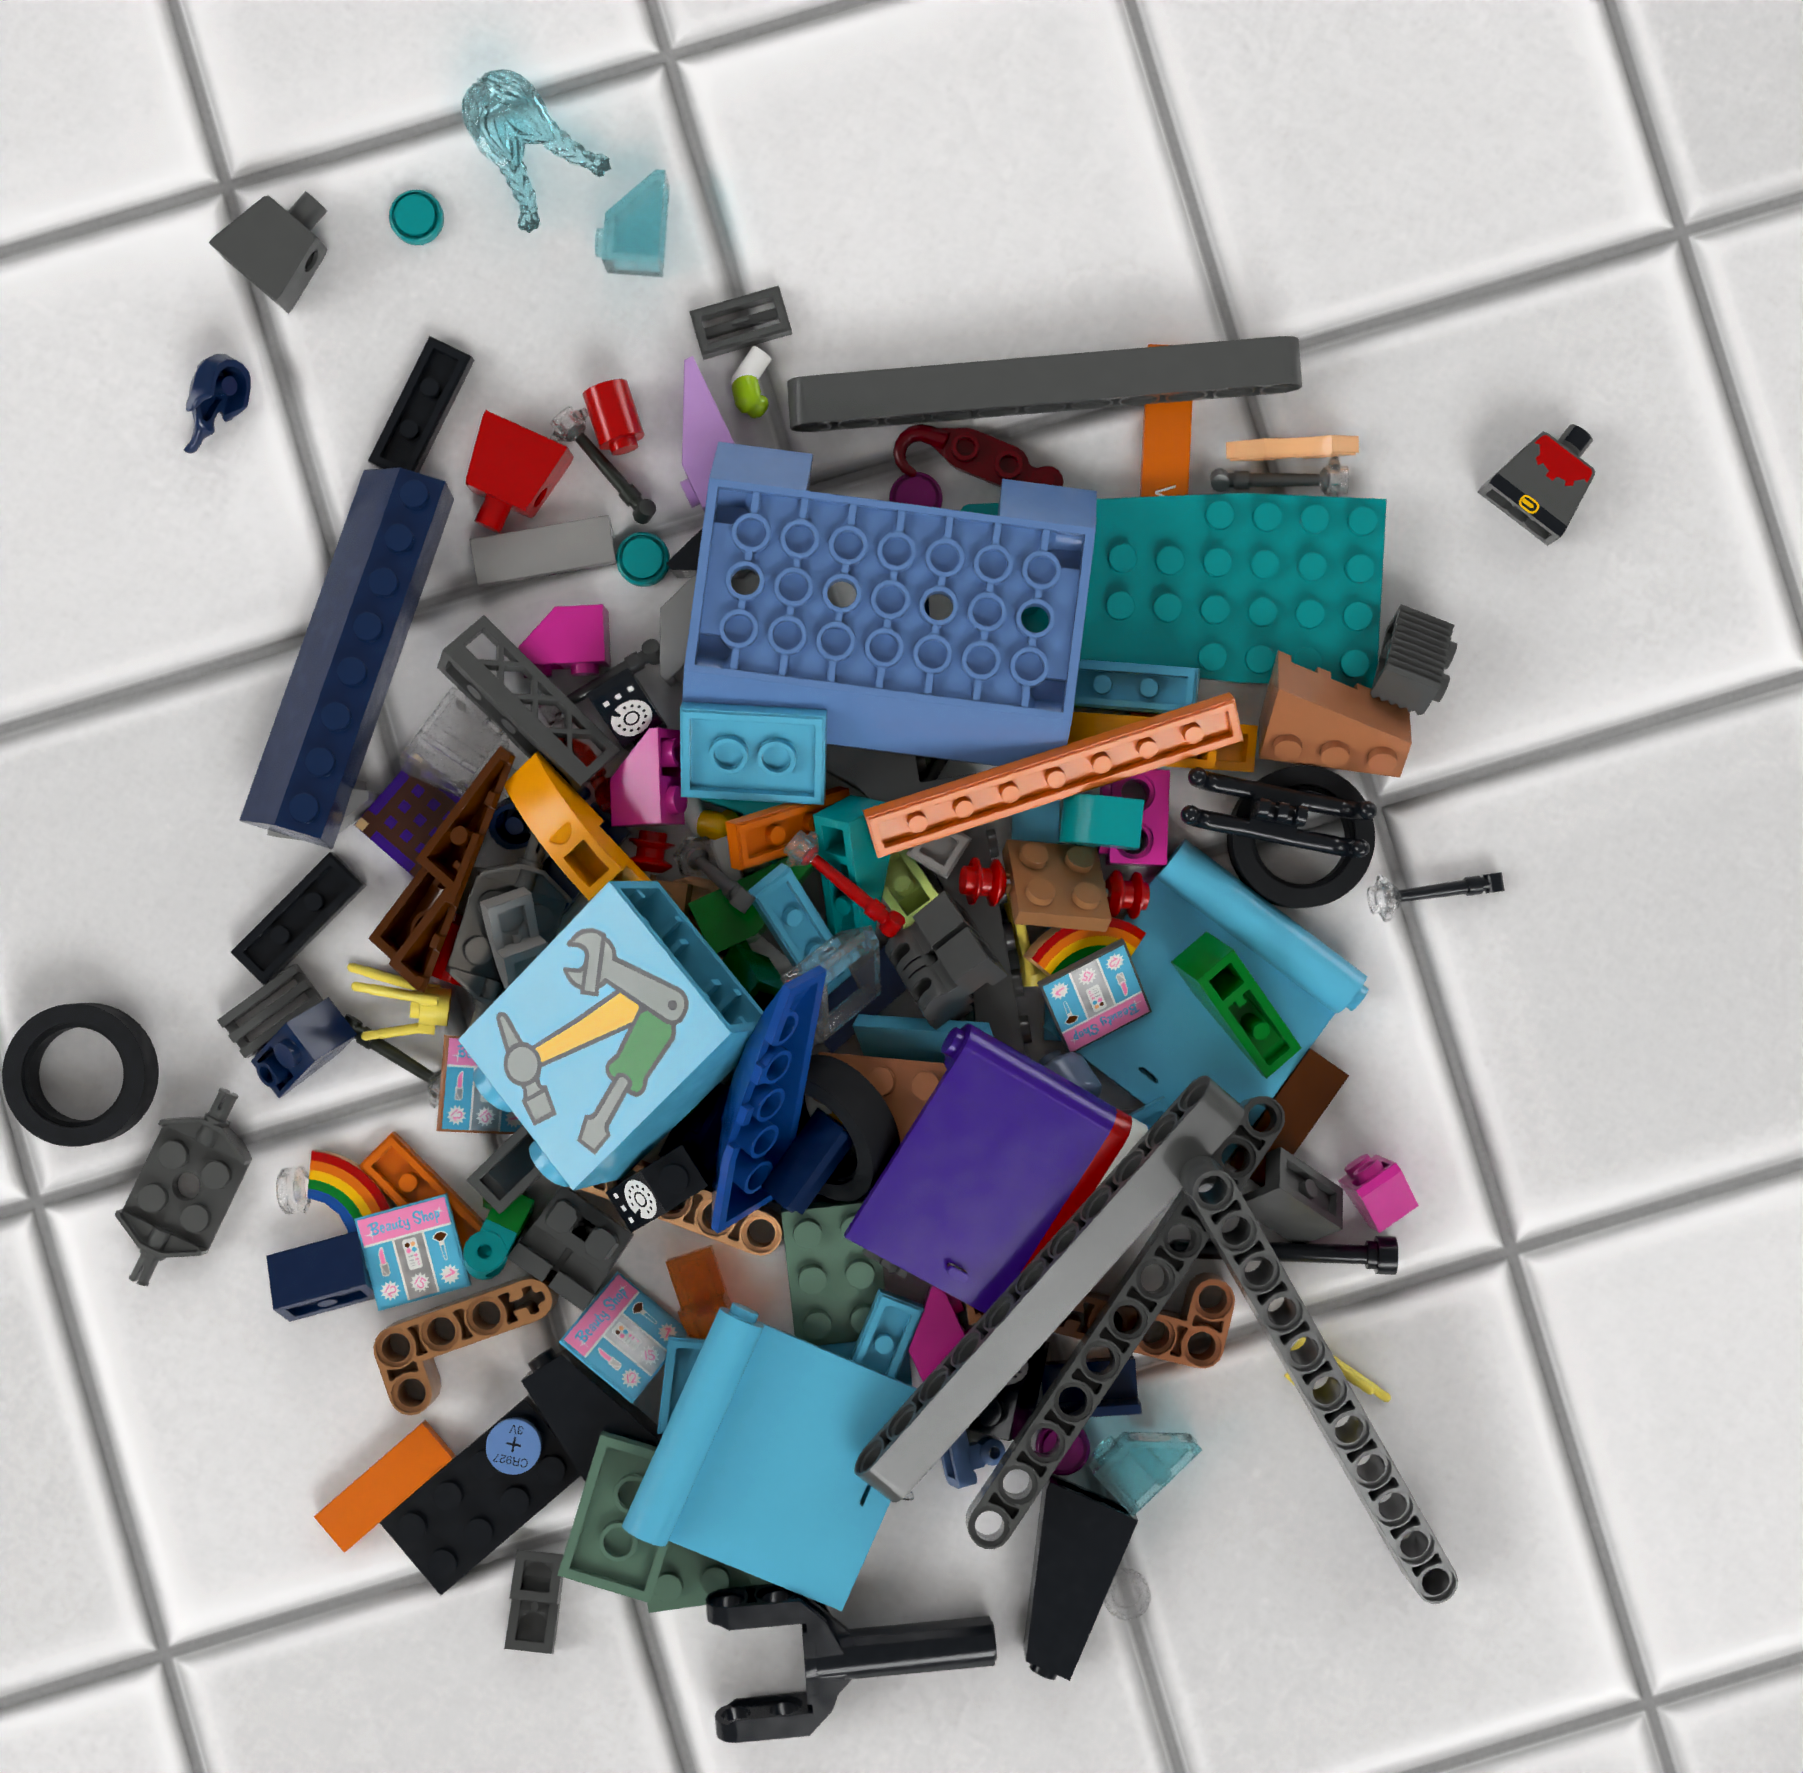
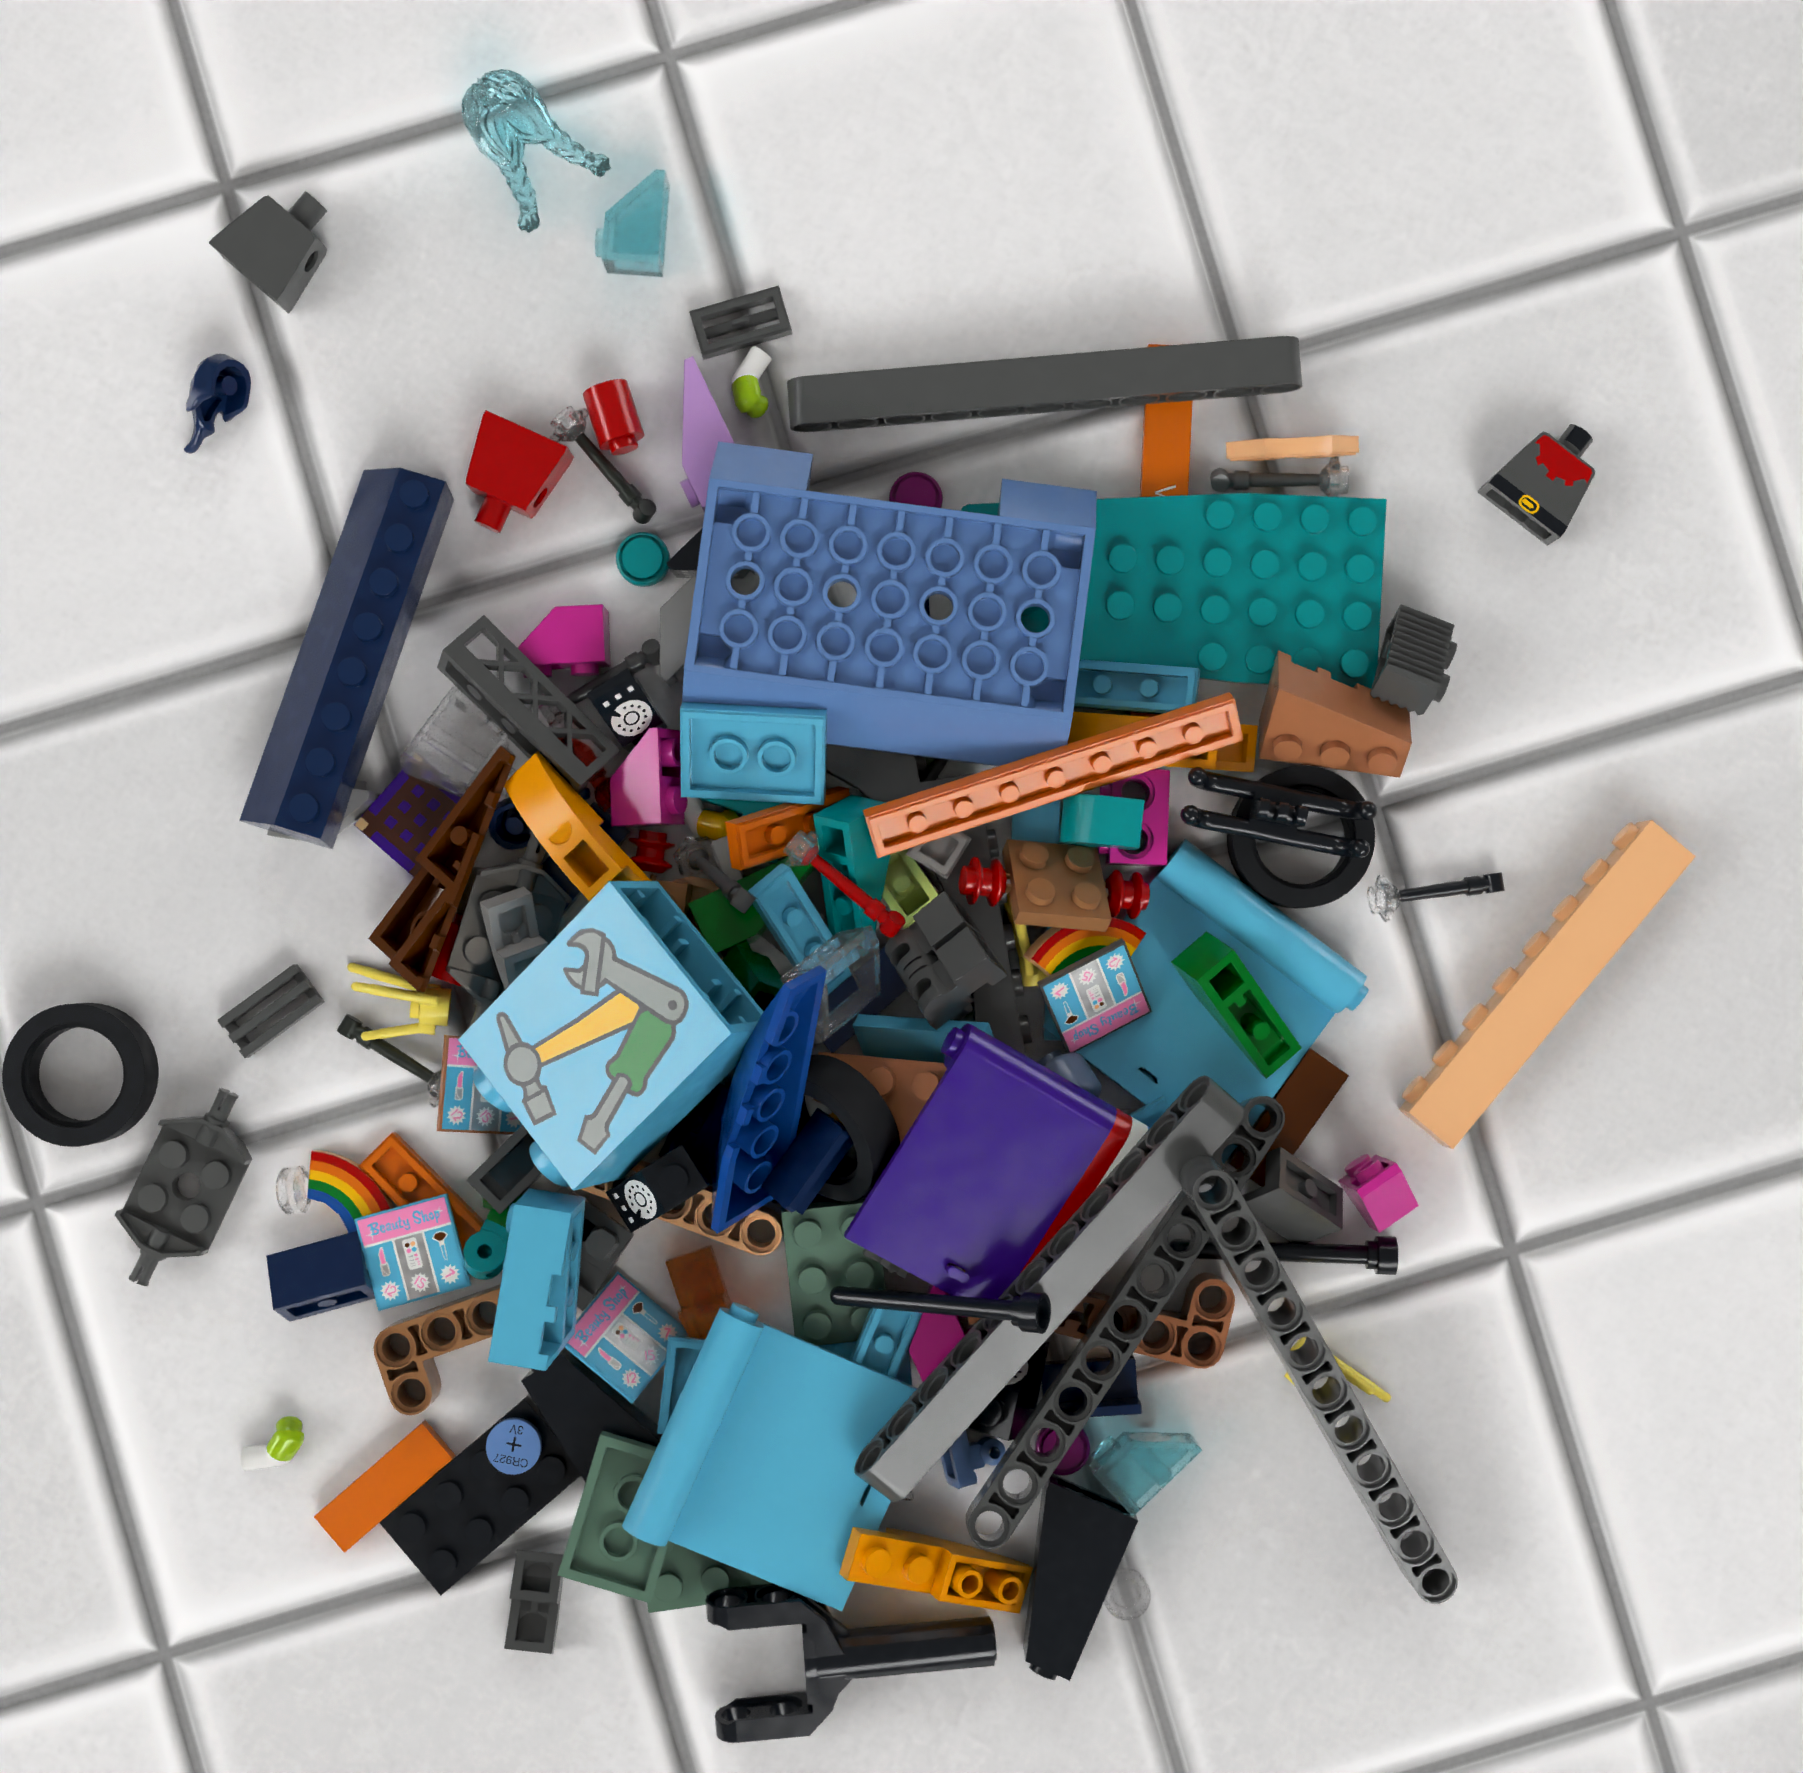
black tile [231,852,367,985] -> none
dark blue slope [251,997,357,1098] -> none
black tile [368,336,474,473] -> none
teal piece [389,190,444,245] -> none
light grey tile [469,515,617,588] -> none
dark red piece [893,424,1064,487] -> none
none -> lime arm [241,1416,304,1471]
none -> medium azure wedge [488,1188,586,1371]
none -> black piece [830,1286,1051,1334]
none -> light orange slope [839,1527,1033,1614]
none -> light nougat brick [1399,820,1696,1149]

